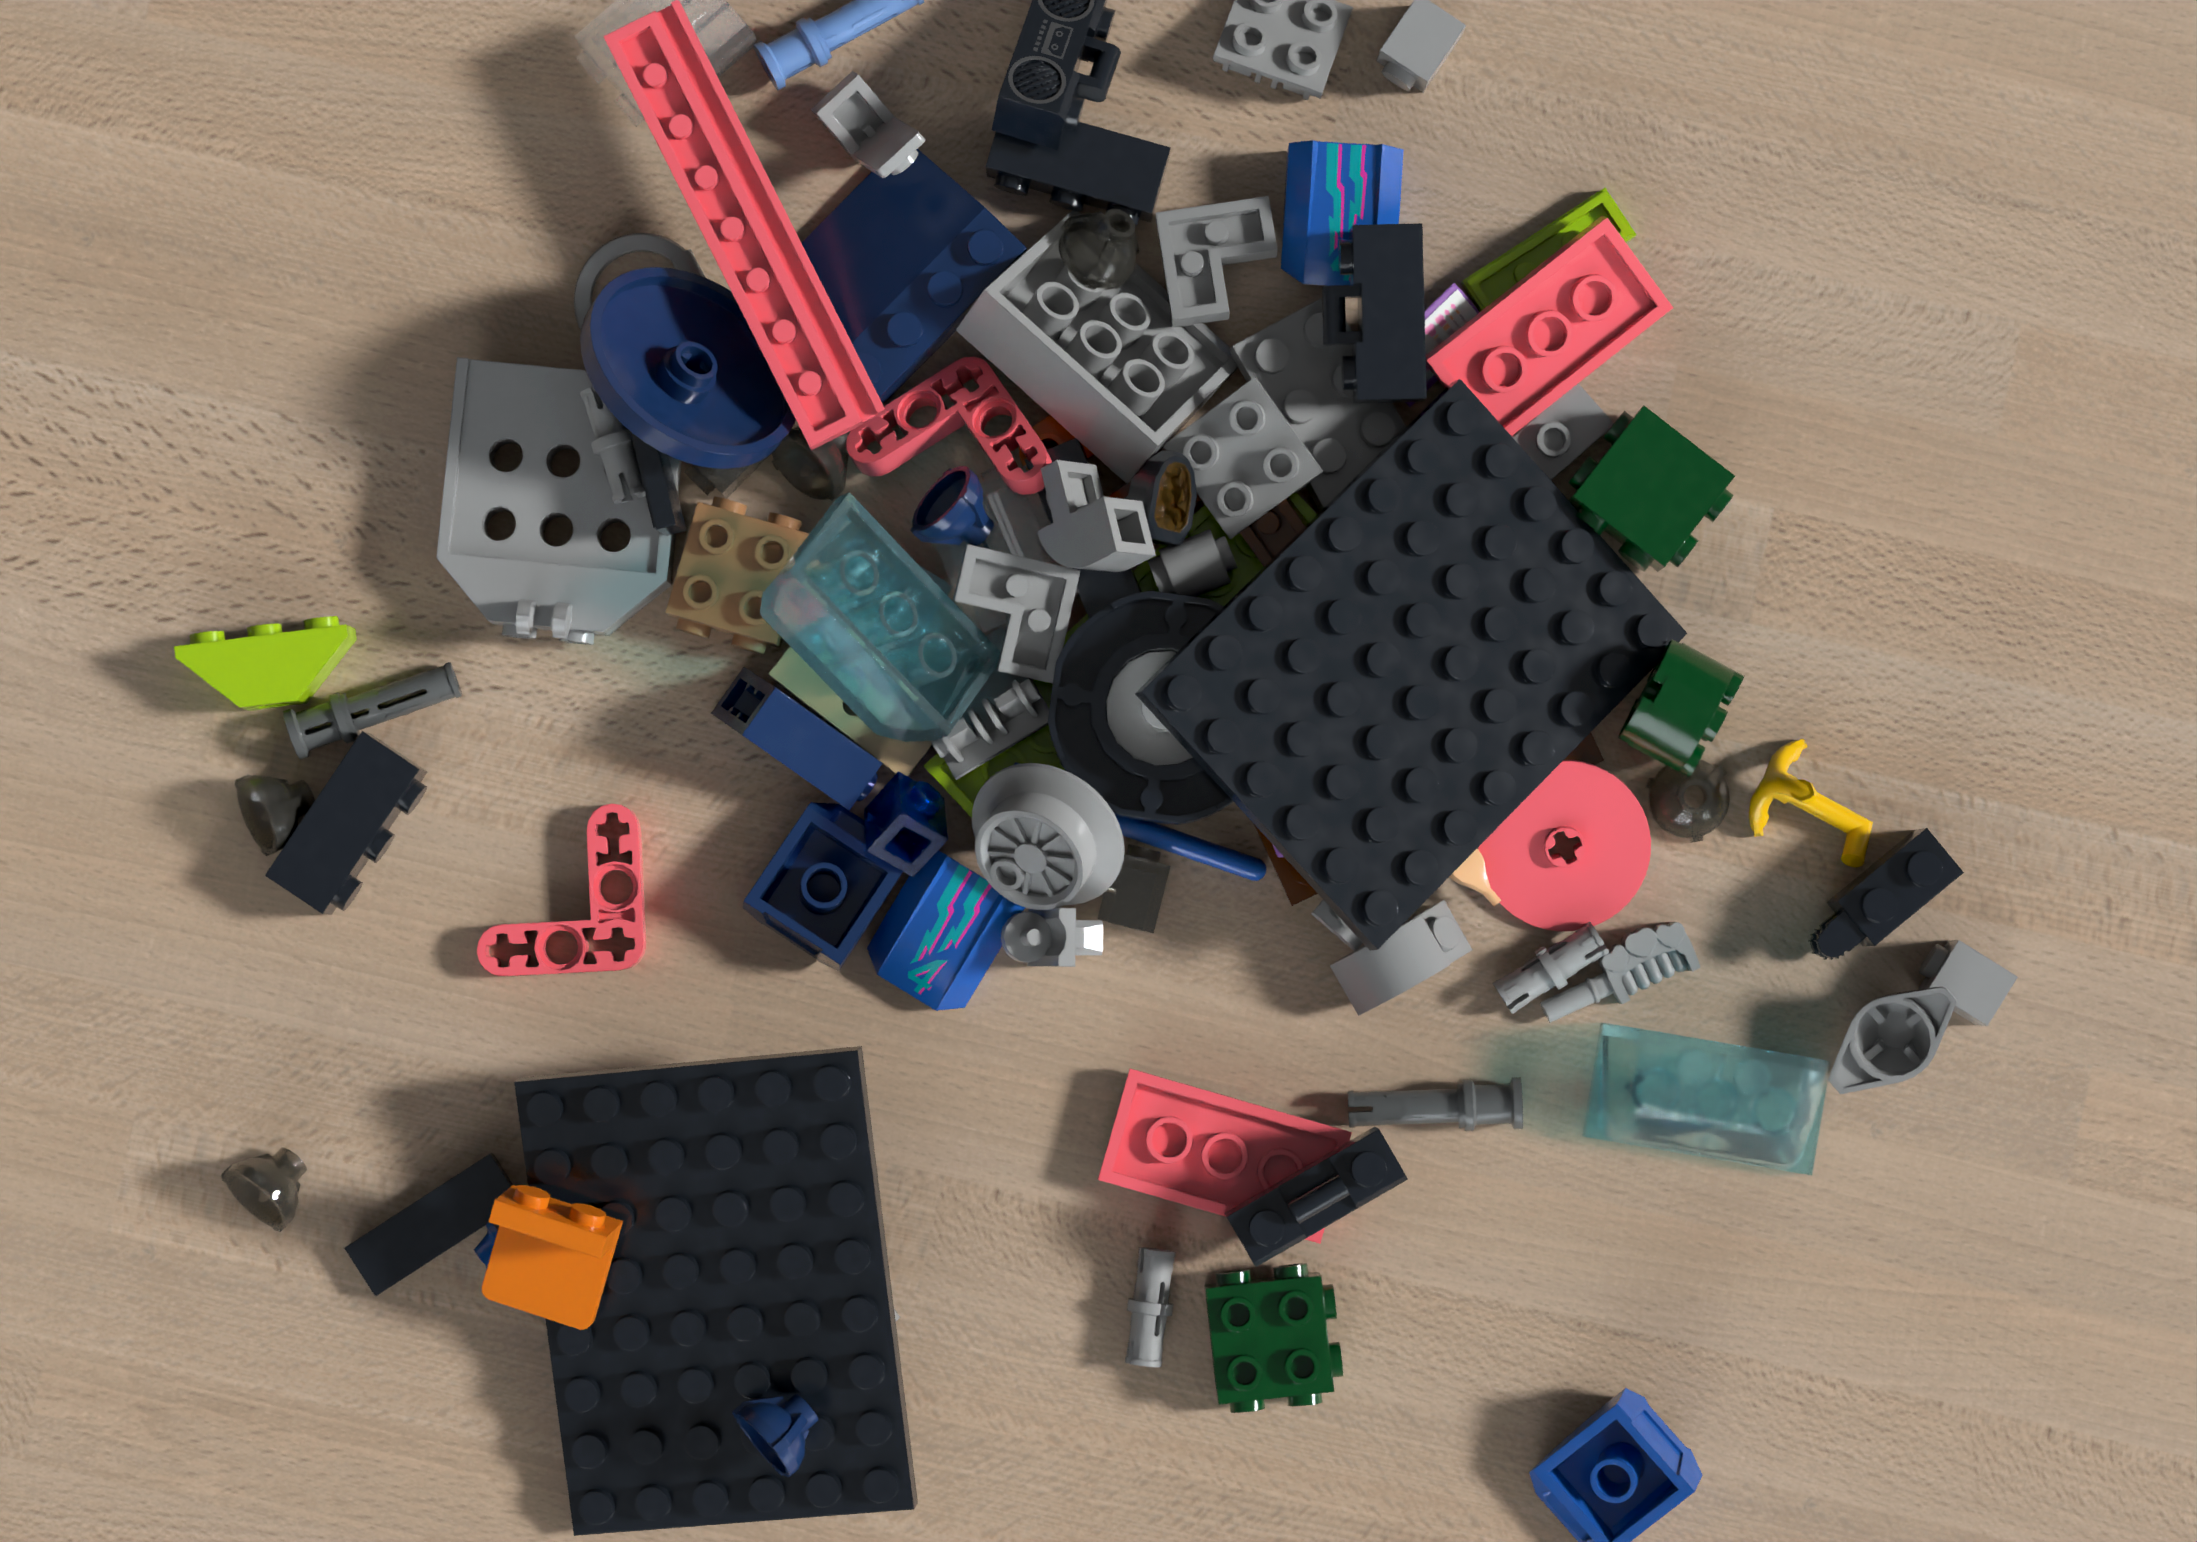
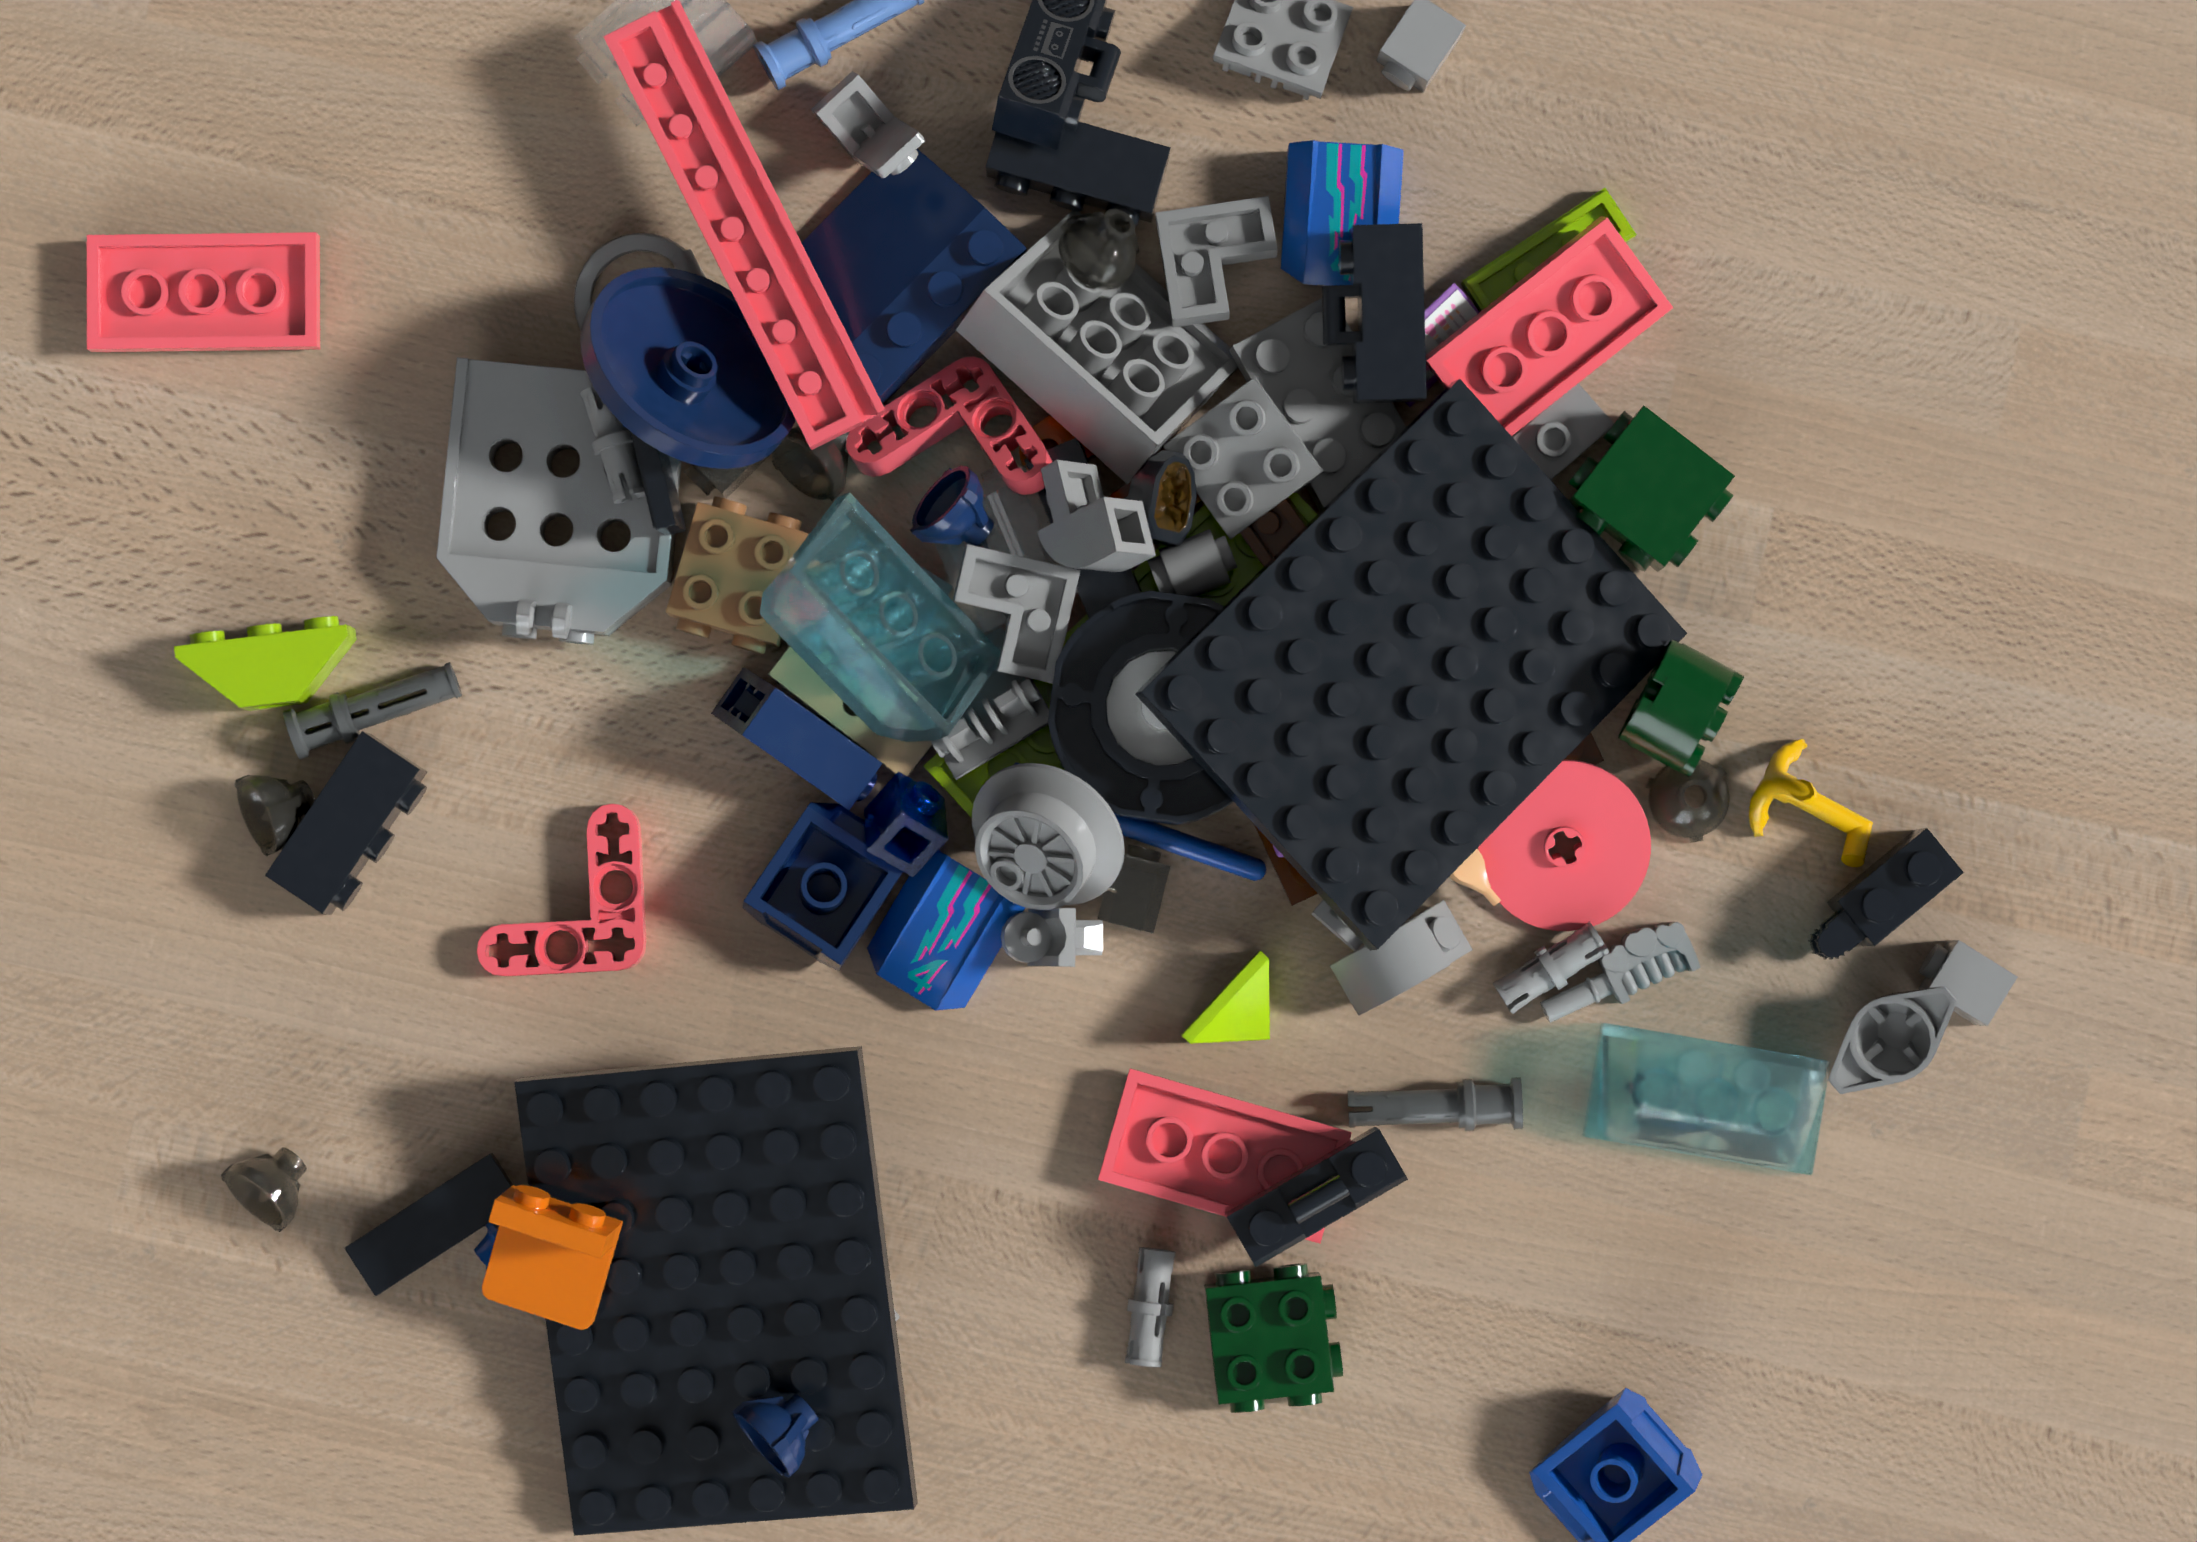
none -> coral plate [87,232,320,352]
none -> lime slope [1181,951,1270,1044]

